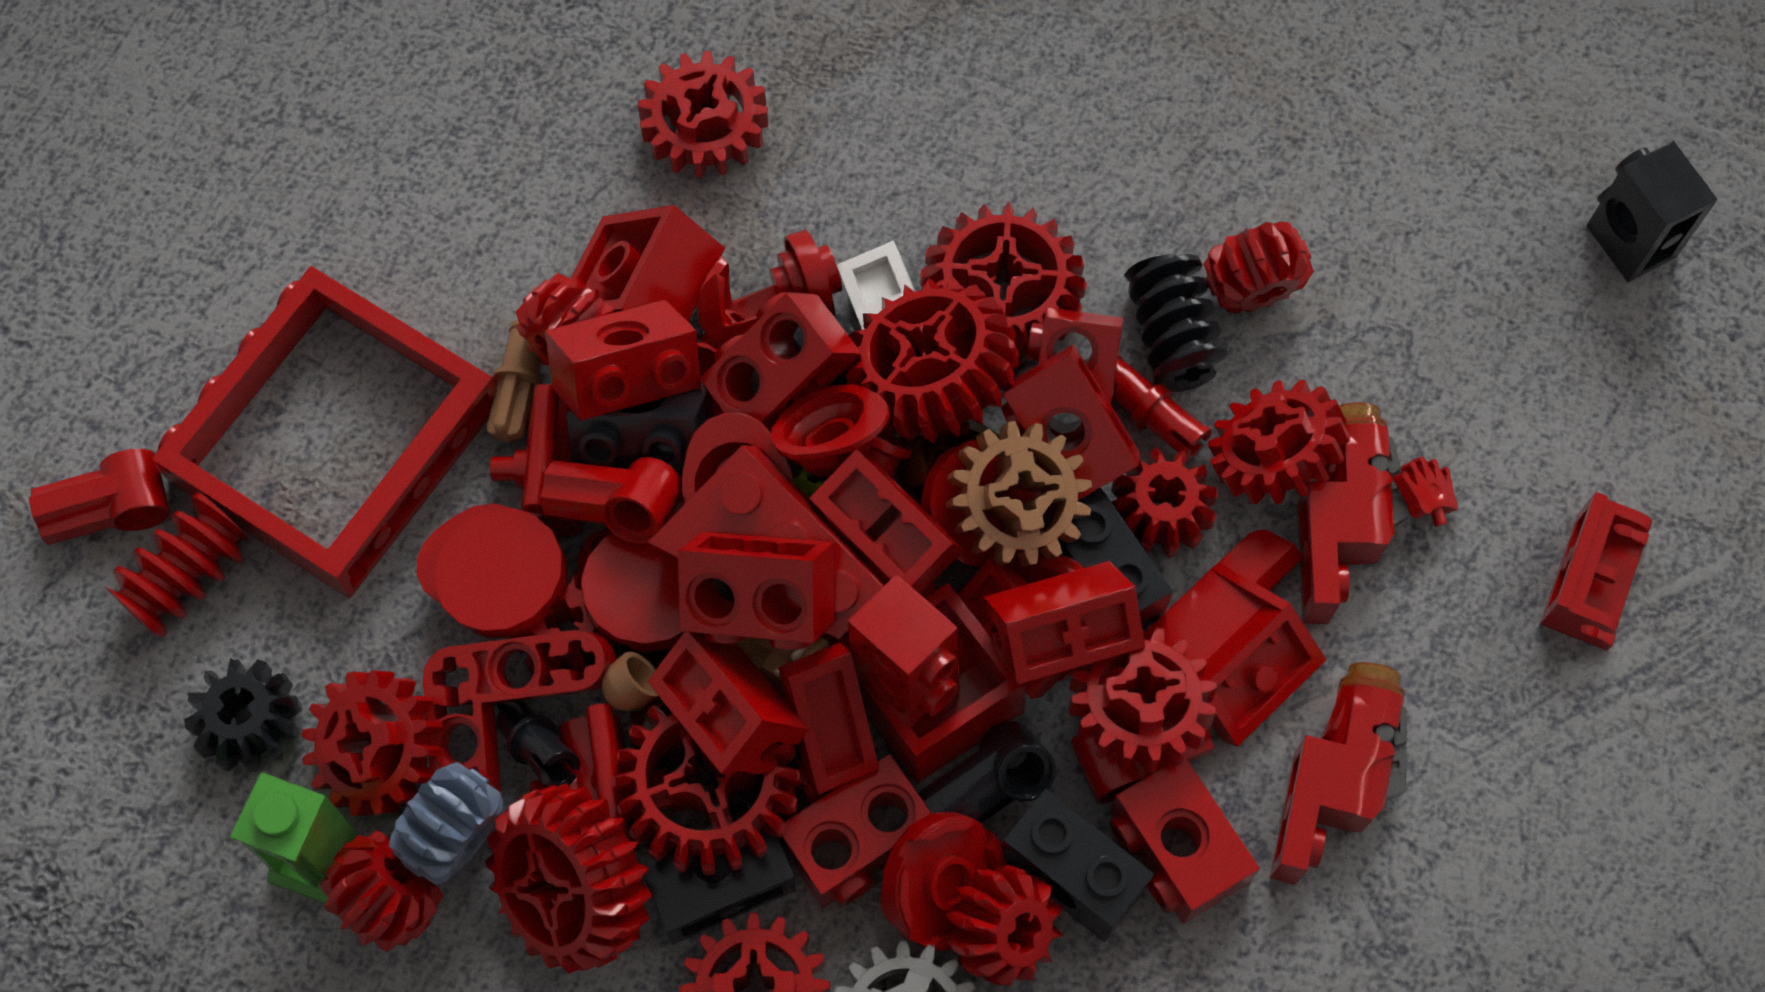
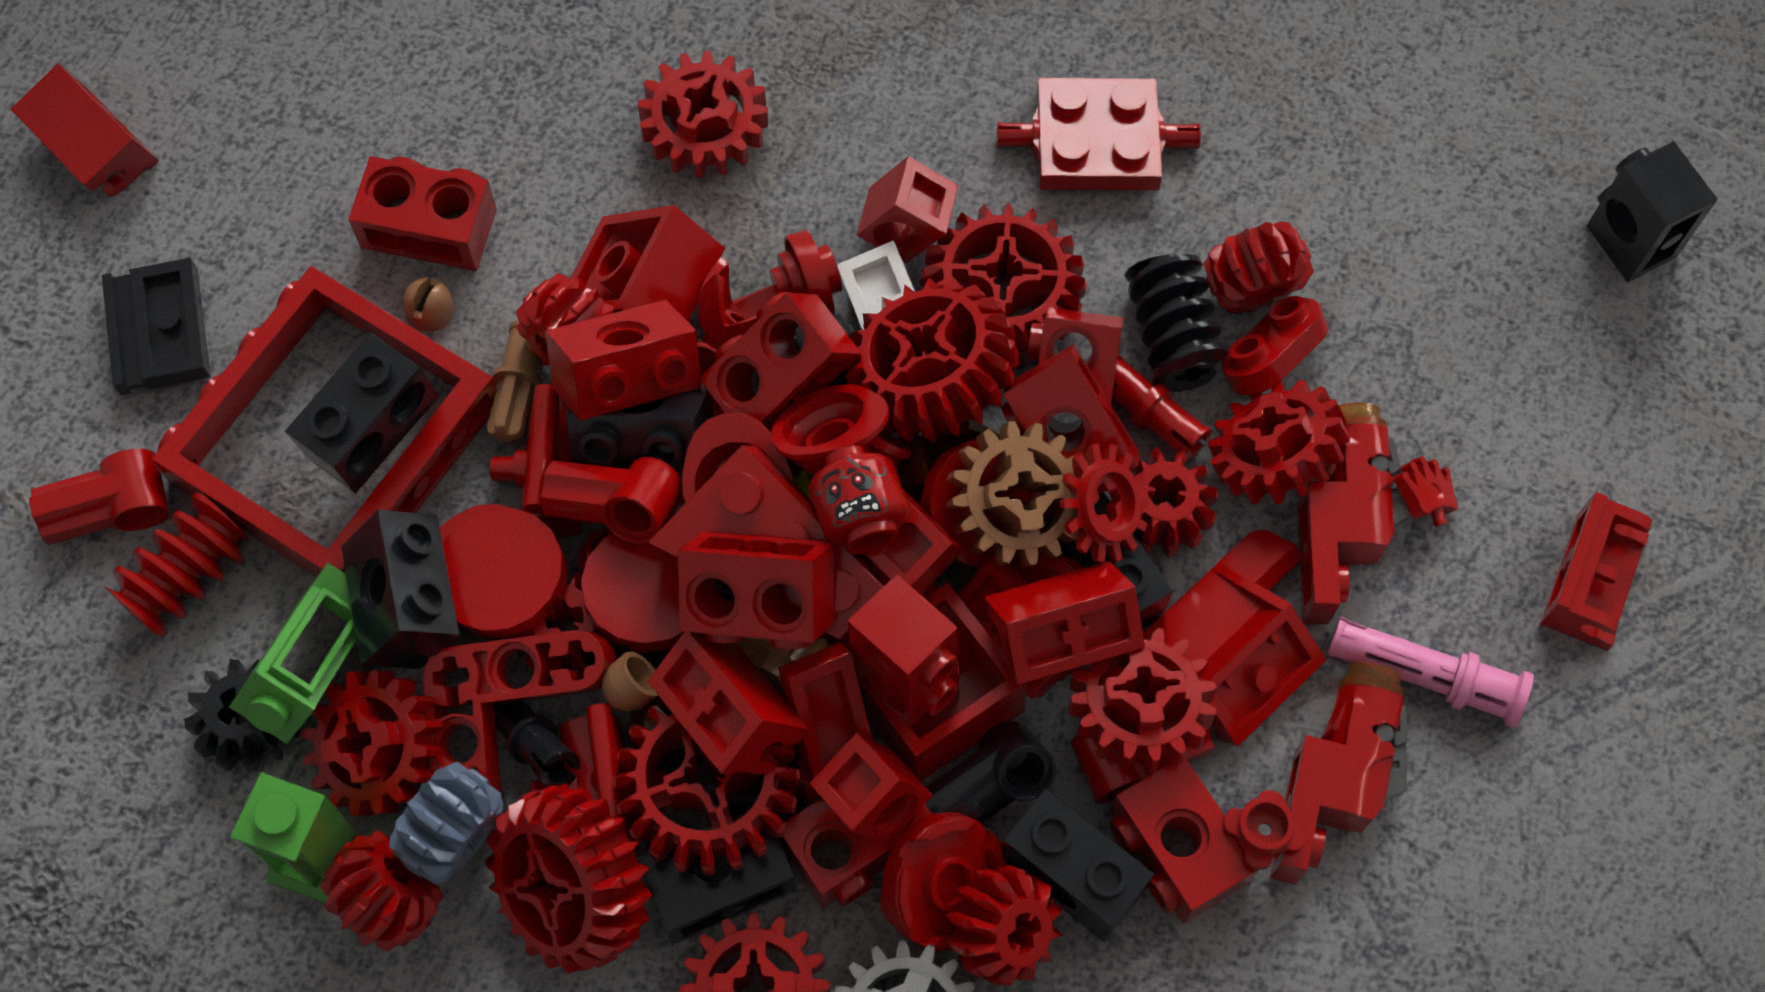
none -> red hinge [10,63,159,197]
none -> black plate [102,257,211,395]
none -> bright green window [229,563,357,744]
none -> black brick [285,332,439,494]
none -> black brick [341,509,459,669]
none -> red brick [348,156,497,271]
none -> medium nougat hinge [403,277,455,331]
none -> red head [809,446,909,554]
none -> red brick [809,732,933,845]
none -> red brick [856,156,958,263]
none -> plate [996,78,1201,190]
none -> red gear [1060,443,1149,563]
none -> red plate [1221,296,1329,395]
none -> red plate [1223,790,1306,870]
none -> bright pink pin [1327,616,1534,729]

